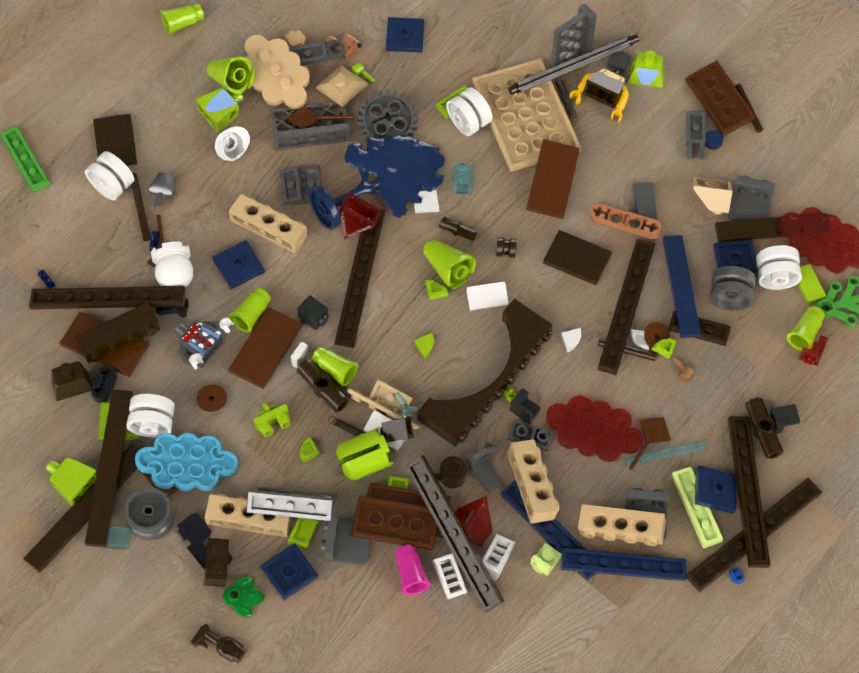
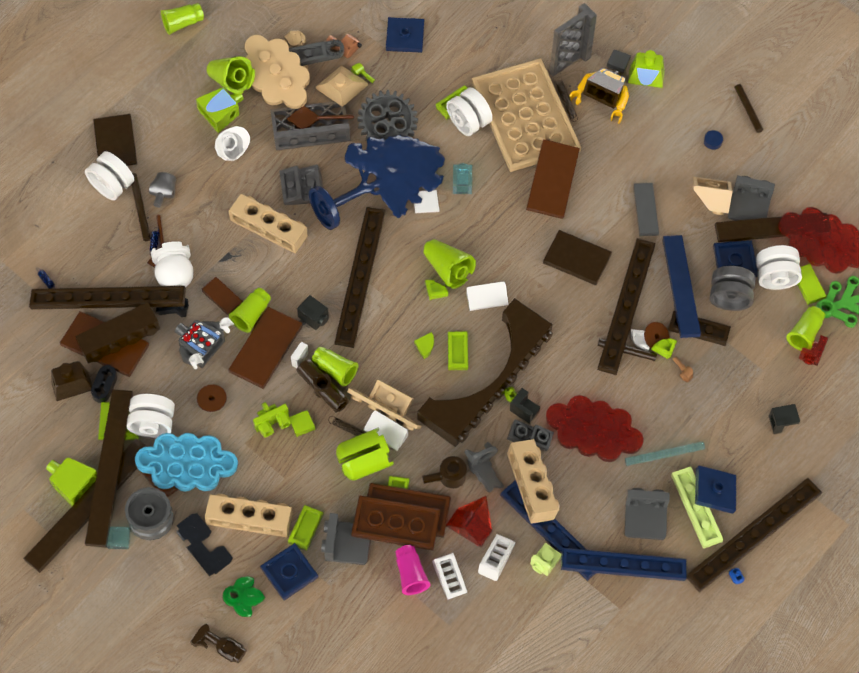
bright green tile [0,126,50,193] -> none
dark brown brick [203,538,229,587] -> none
dark blue plate [212,240,265,290] -> none
fence [247,487,337,521] -> none
lime tile [300,437,320,464] -> none
clear red slope [340,192,382,240] -> none
brick [380,418,414,443] -> none
clear light blue hand [395,392,417,418] -> none
tile [405,455,505,612] -> none
dark brown axle [439,216,477,241] -> none
dark brown wheel [496,237,517,258] -> none
piece [508,34,639,95] -> none
white tile [561,328,581,353] -> none
tan brick [578,504,666,546] -> none
nougat beam [590,204,662,239] -> none
reddish brown piece [629,417,671,470] -> none
reddish brown tile [685,60,756,137] -> none
dark grey hinge [686,111,706,160] -> none
dark brown tile [727,416,771,568] -> none
dark brown piece [745,397,784,459] -> none
none -> reddish brown tile [202,277,243,316]
none -> lime tile [289,410,315,437]
none -> lime tile [448,331,468,370]

